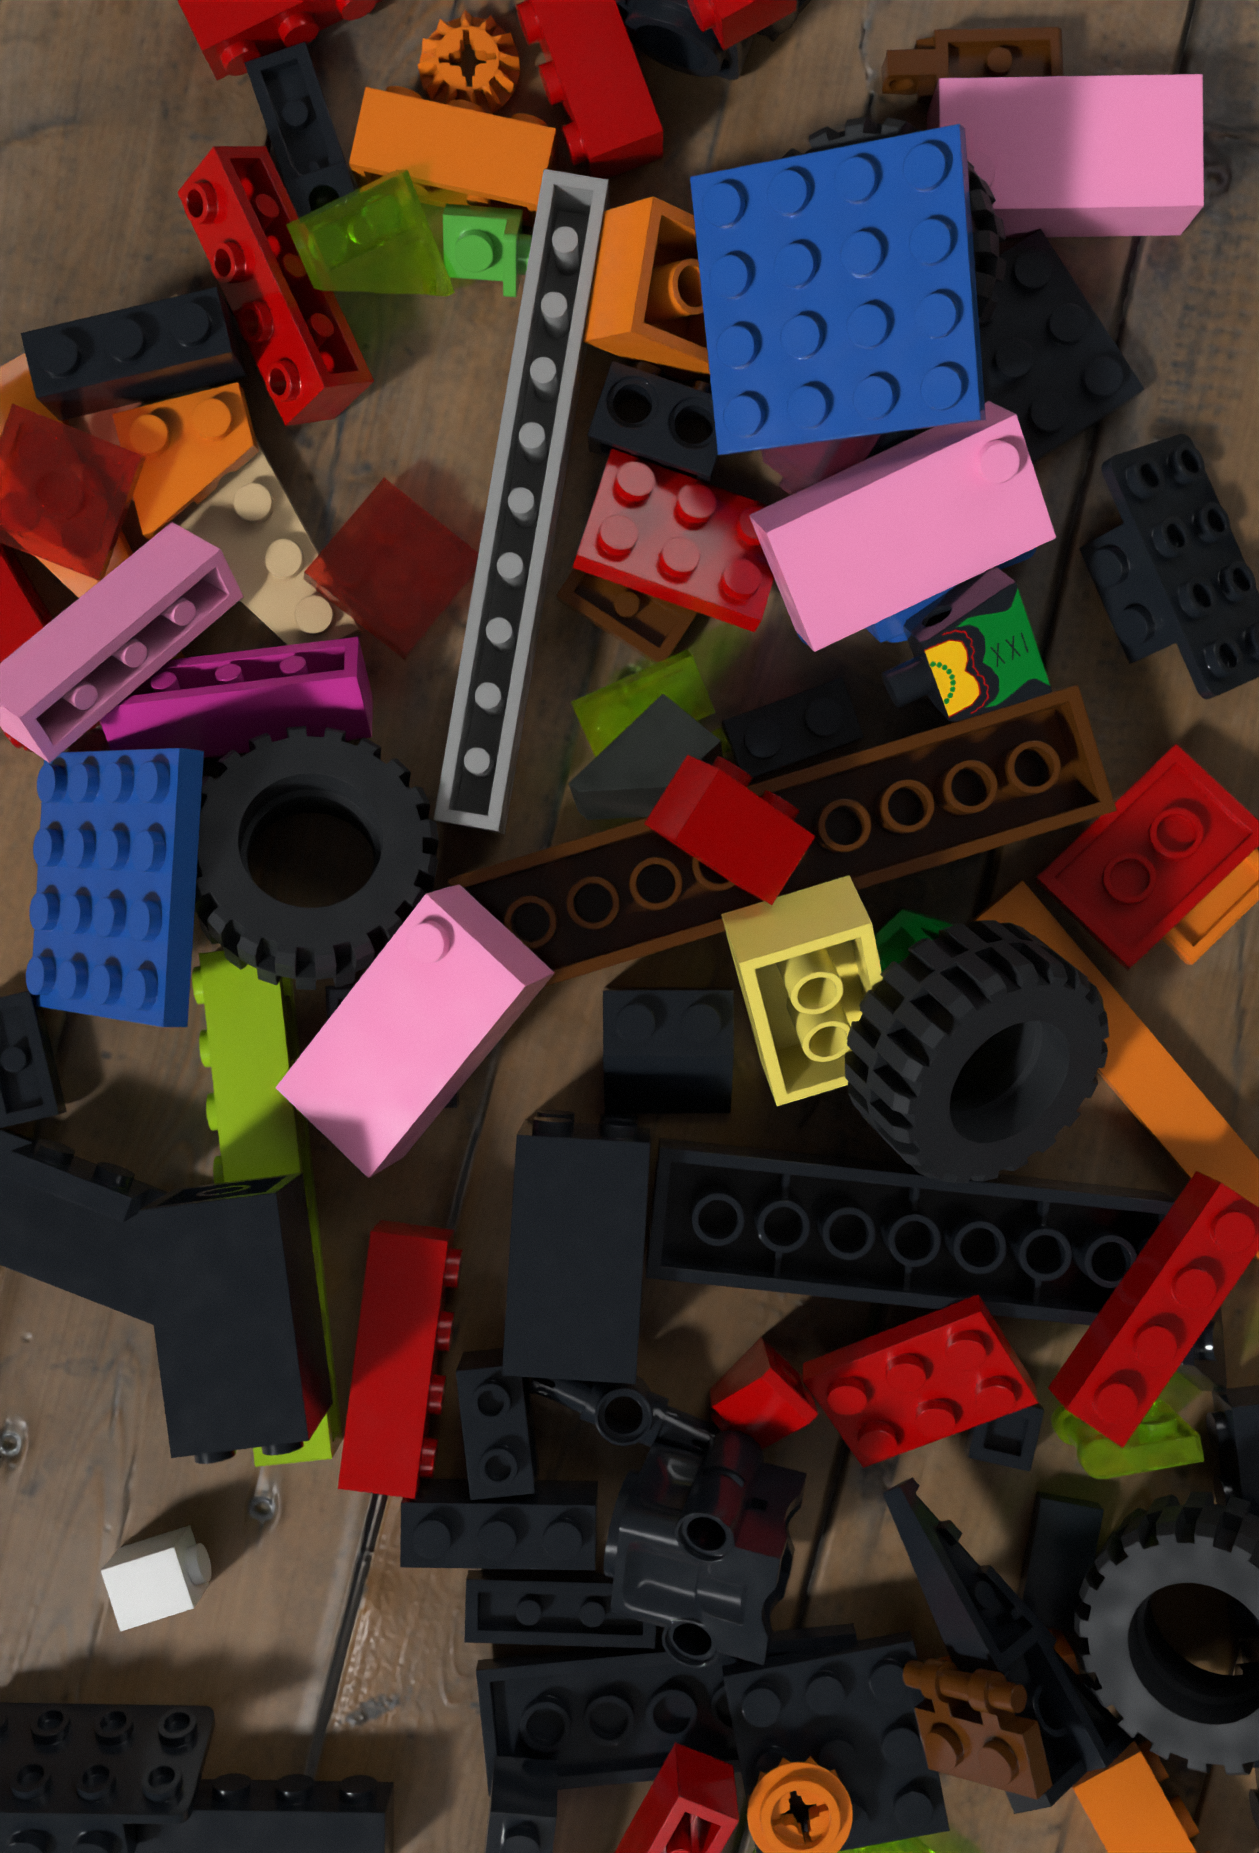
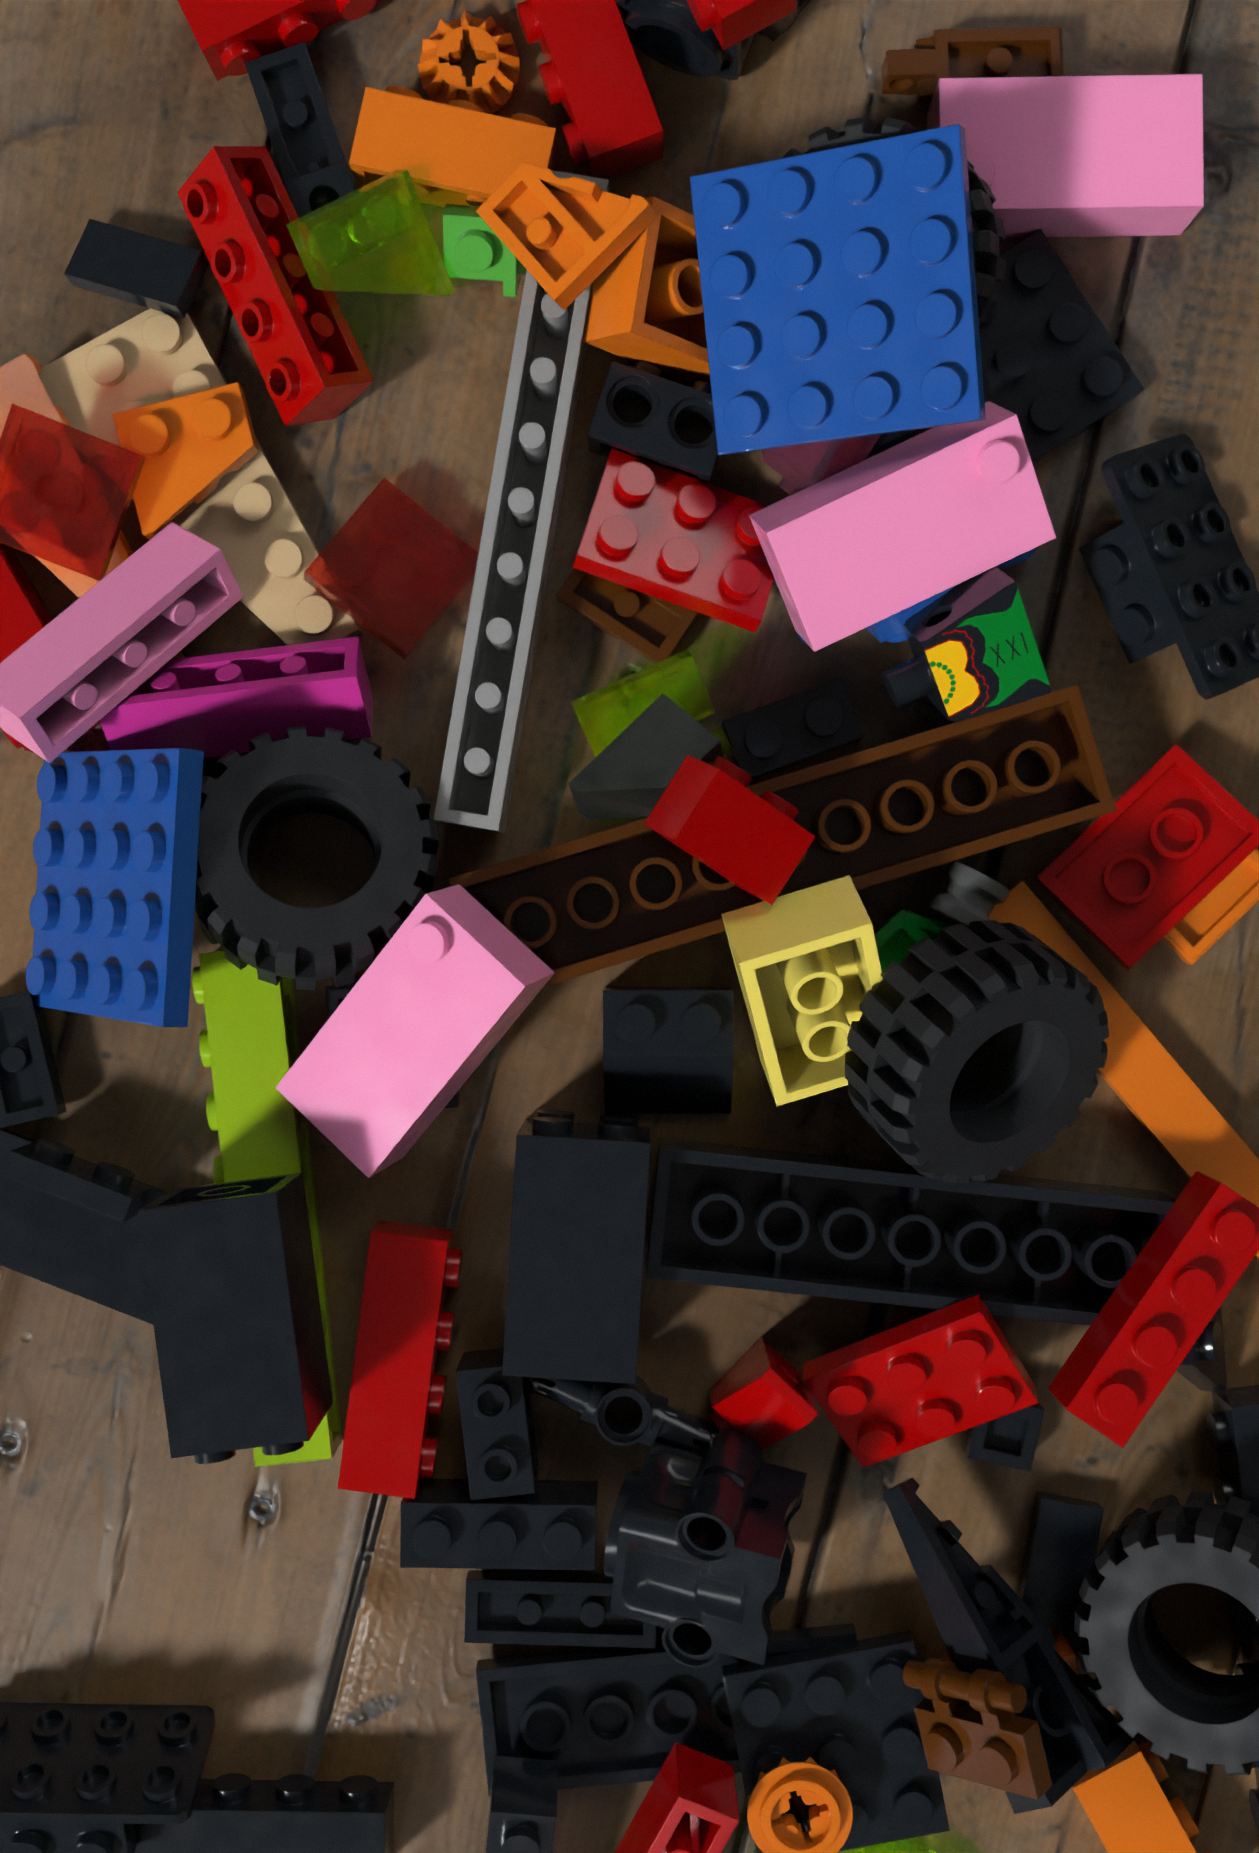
black brick [20,287,248,421] -> none
white brick [101,1525,211,1632] -> none
clear neon green plate [1051,1399,1204,1479] -> none
none -> black tile [64,219,209,318]
none -> orange wing [476,161,658,310]
none -> dark grey wheel [928,861,1010,928]

